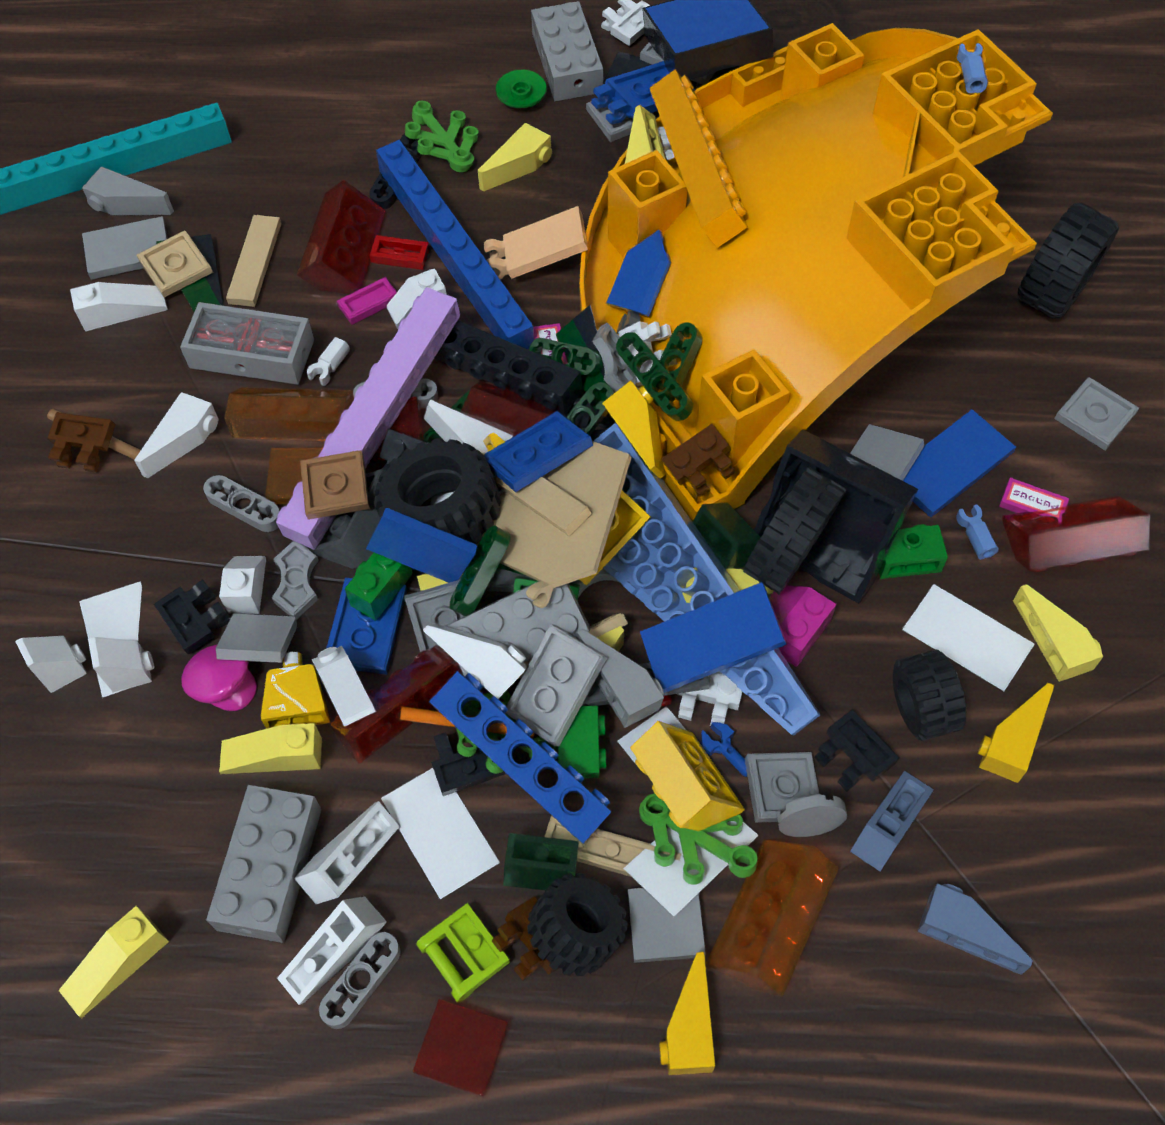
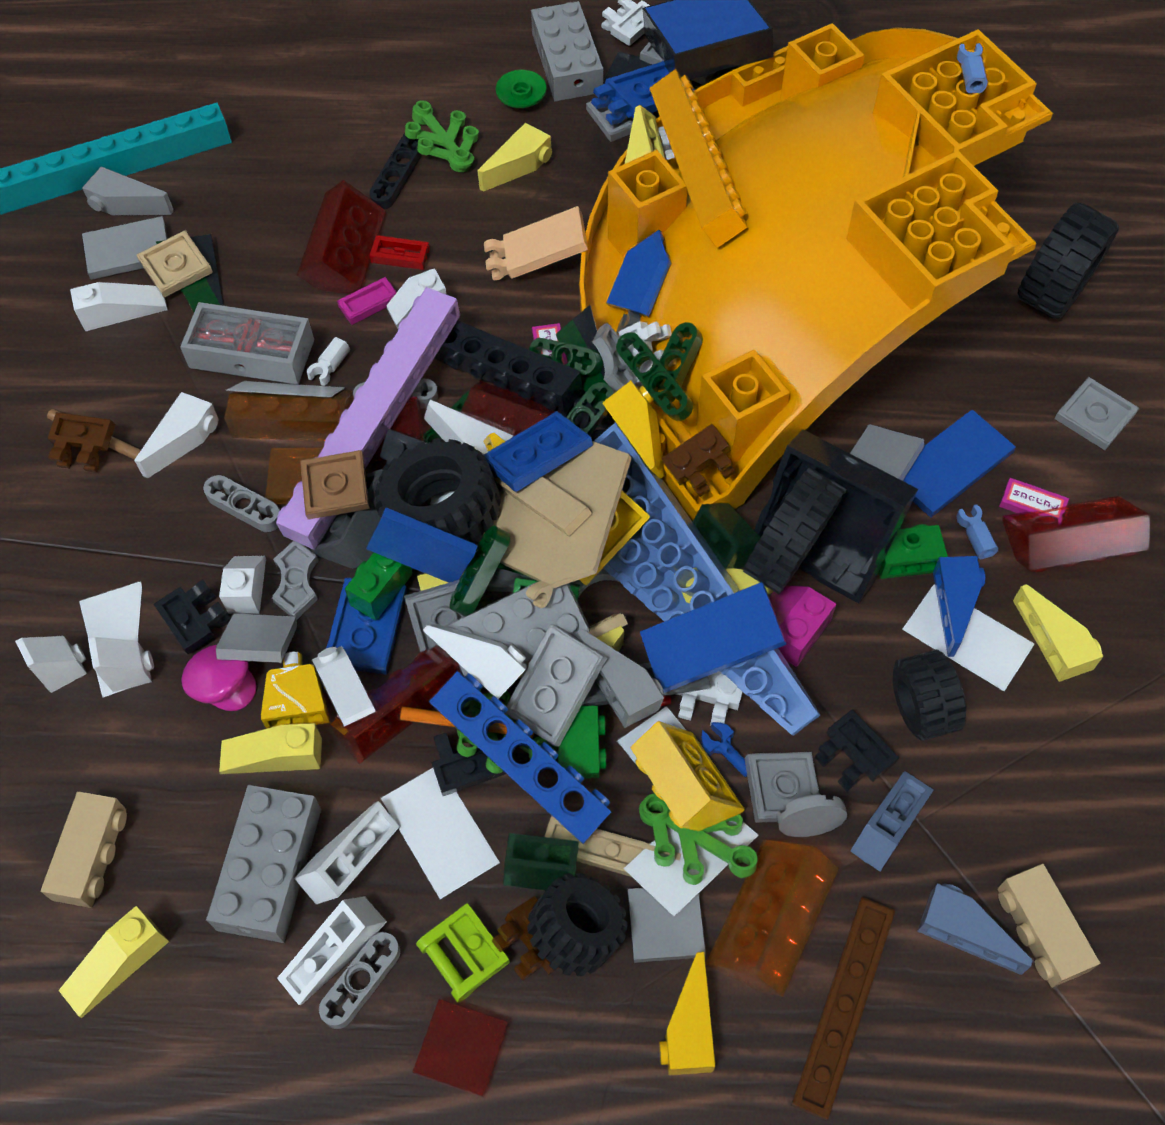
tan tile [226,215,281,307] -> none
blue brick [376,139,534,349] -> none
yellow slope [977,683,1054,783] -> none
none -> tan brick [40,791,127,908]
none -> white sticker [226,381,345,397]
none -> reddish brown tile [791,897,895,1121]
none -> blue slope [933,556,985,657]
none -> tan brick [997,864,1101,988]

